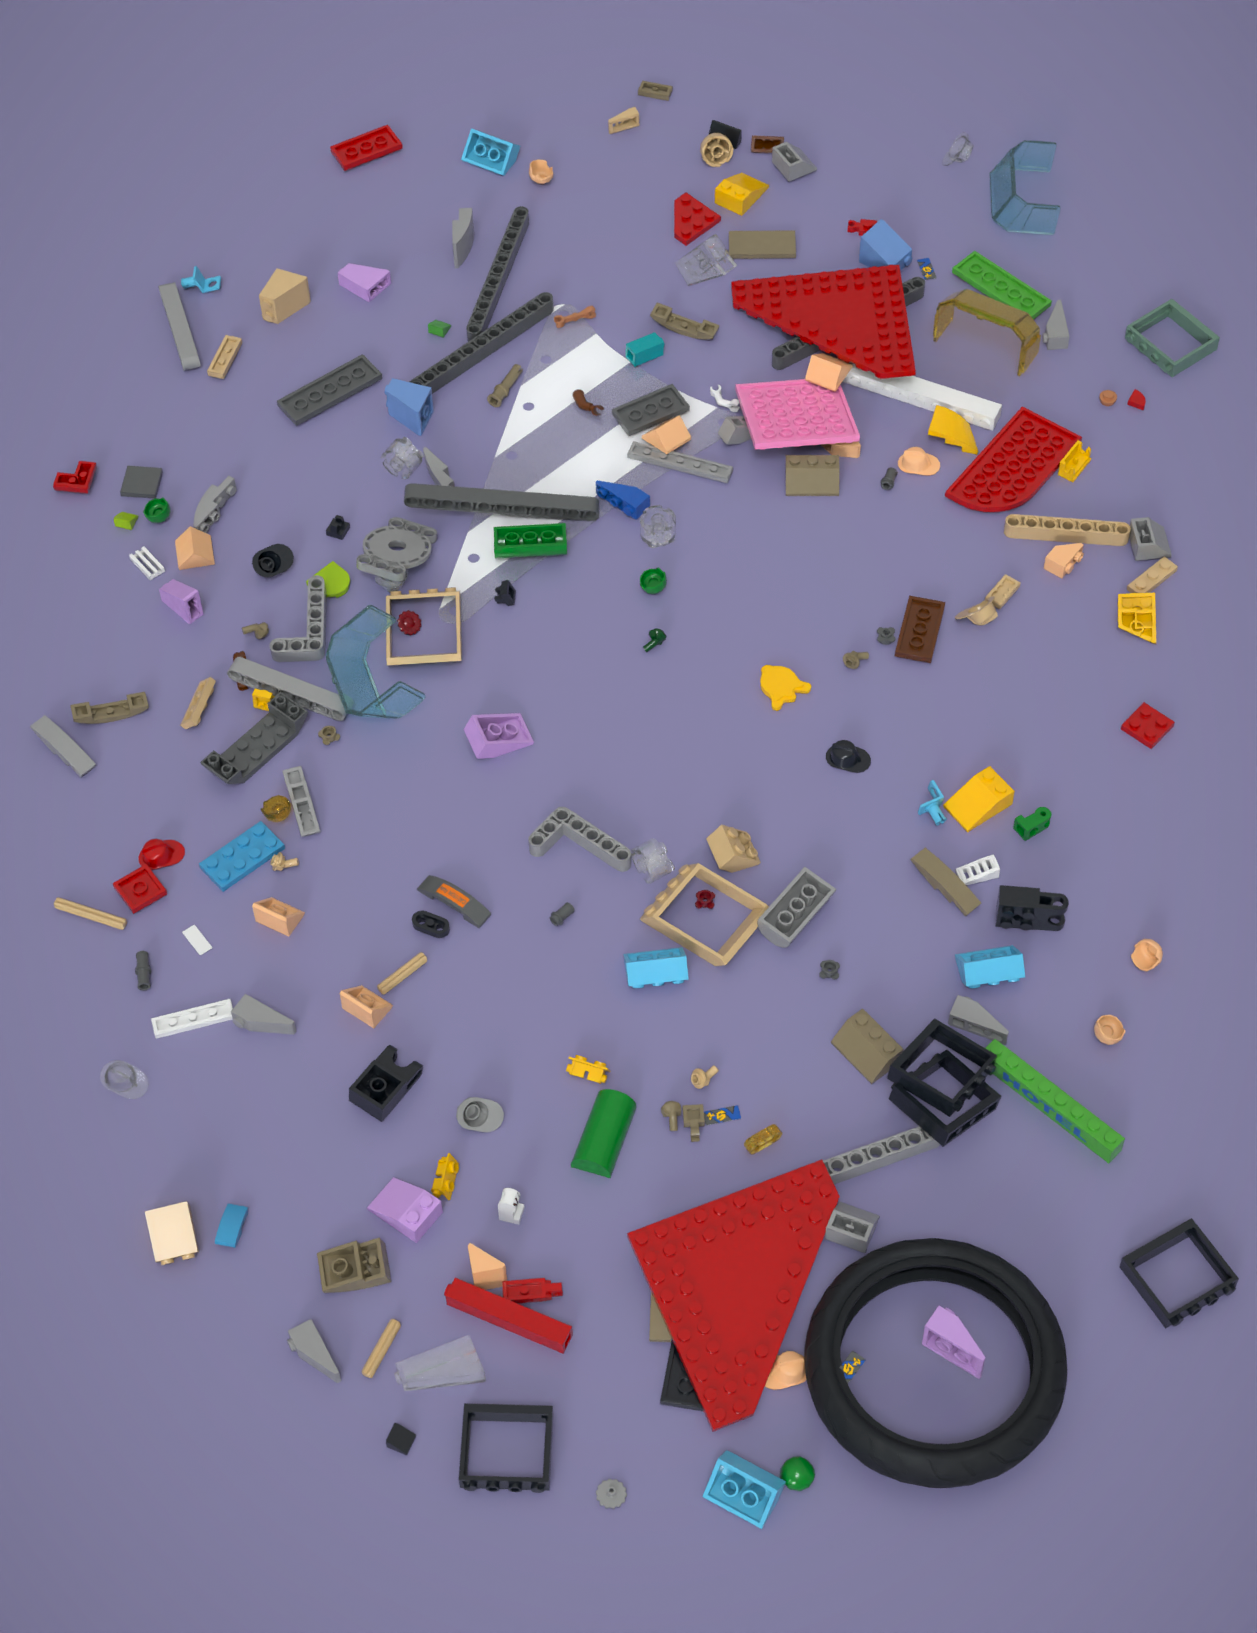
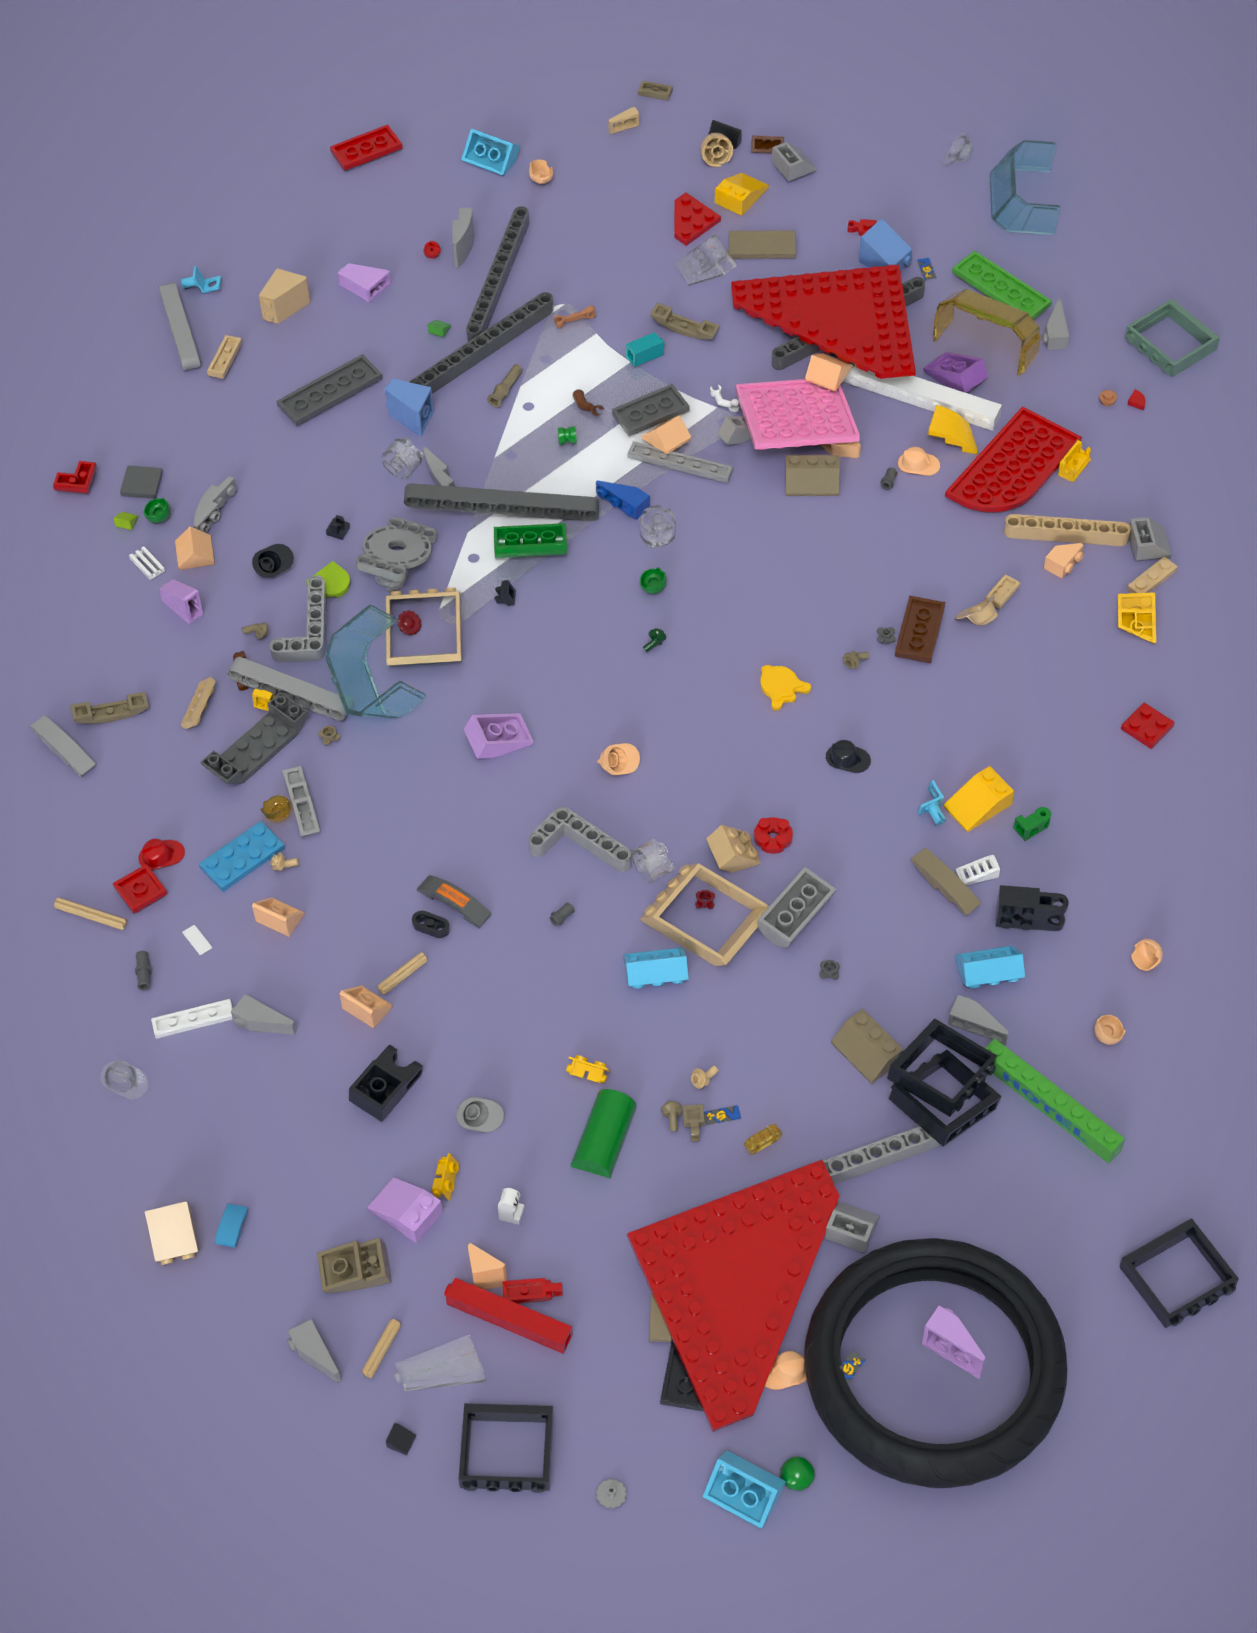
none -> red tile [423,241,441,259]
none -> green wheel [558,426,577,445]
none -> light nougat piece [597,743,640,775]
none -> red plate [754,817,793,854]
none -> medium lavender slope [923,352,988,393]

